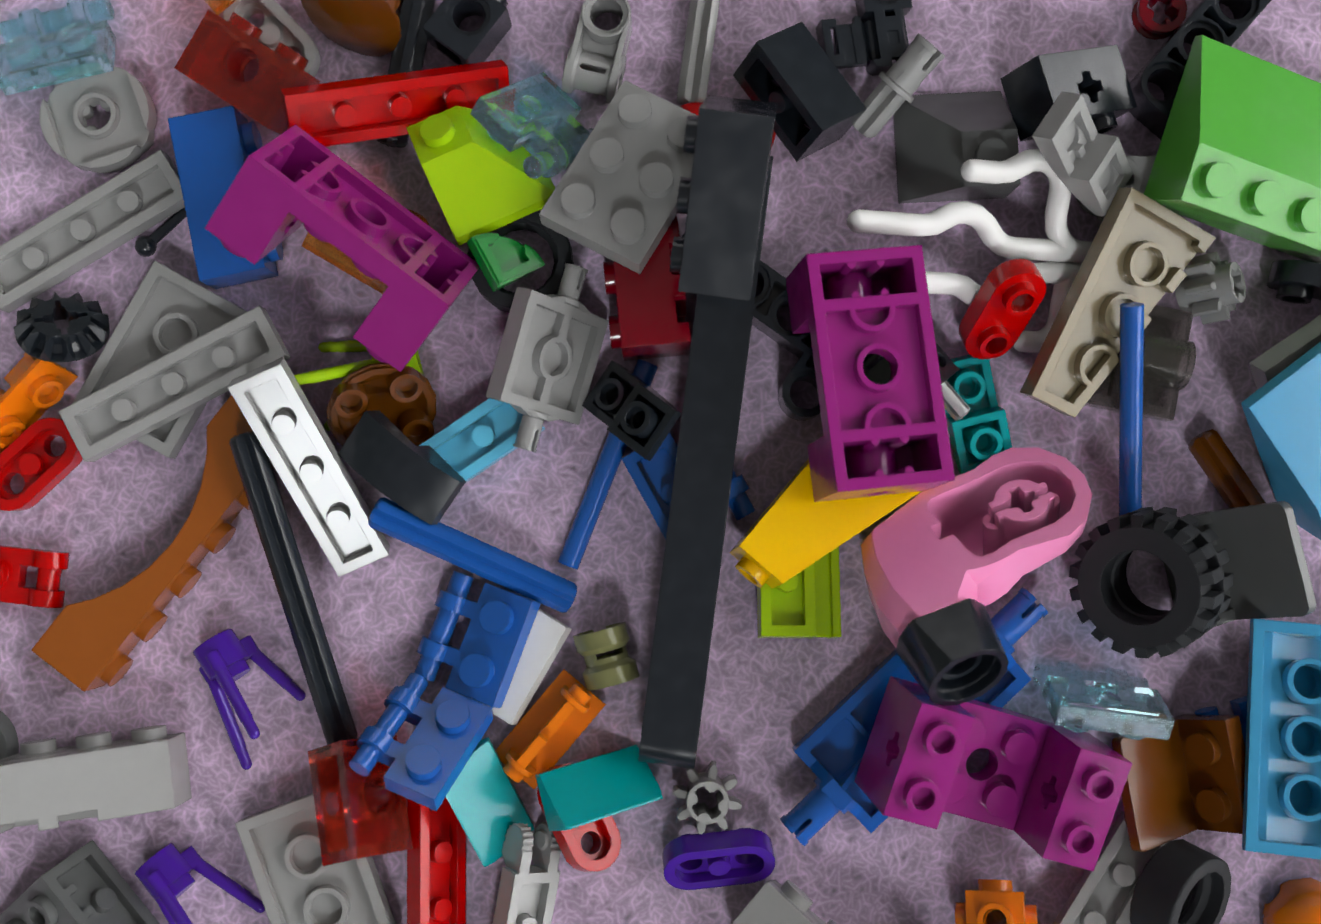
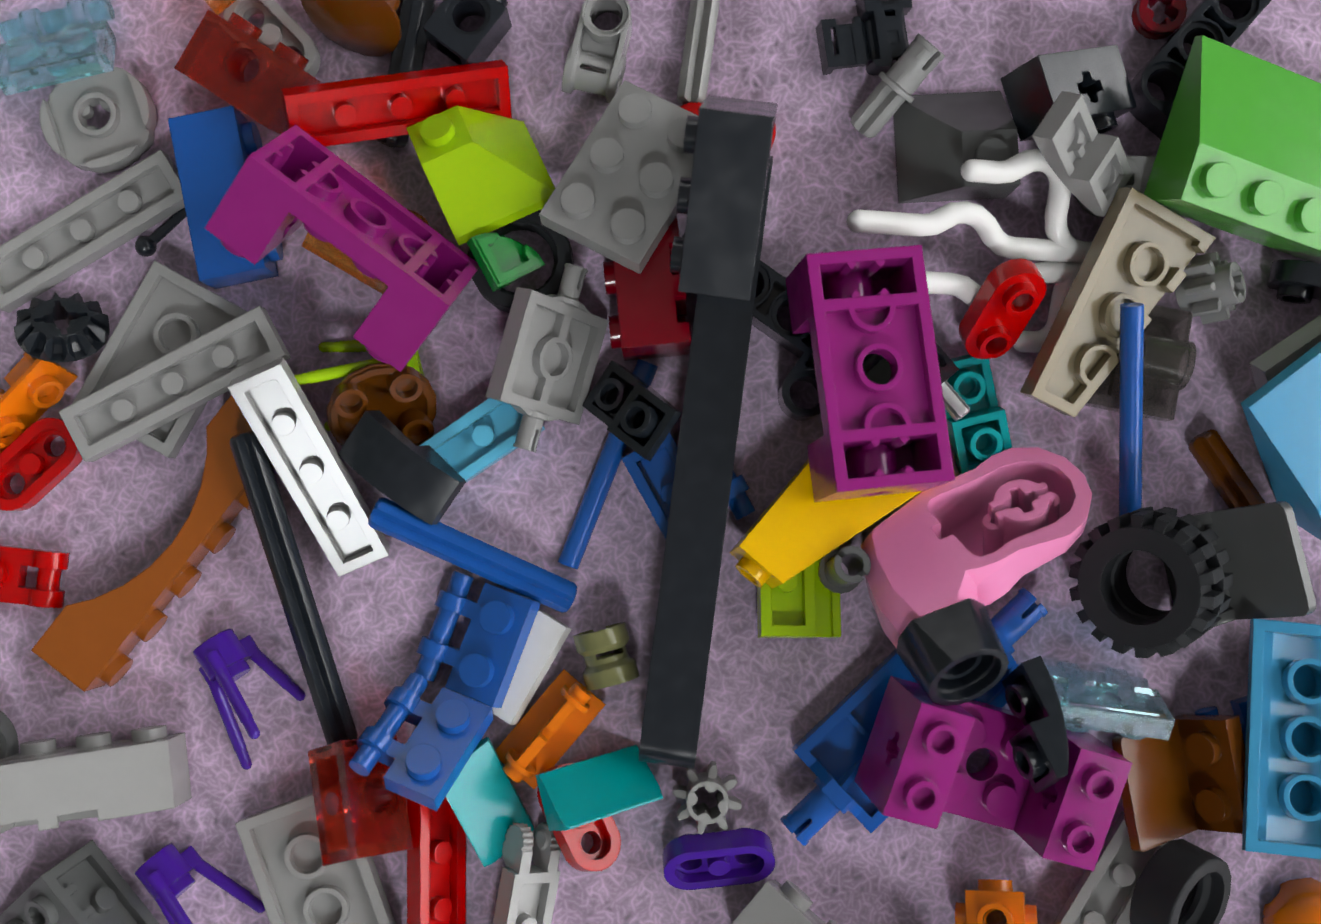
clear light blue plate [470,72,594,179] -> none
black brick [733,22,867,162] -> none
none -> dark grey pin [818,546,871,594]
none -> black slope [1002,656,1069,794]

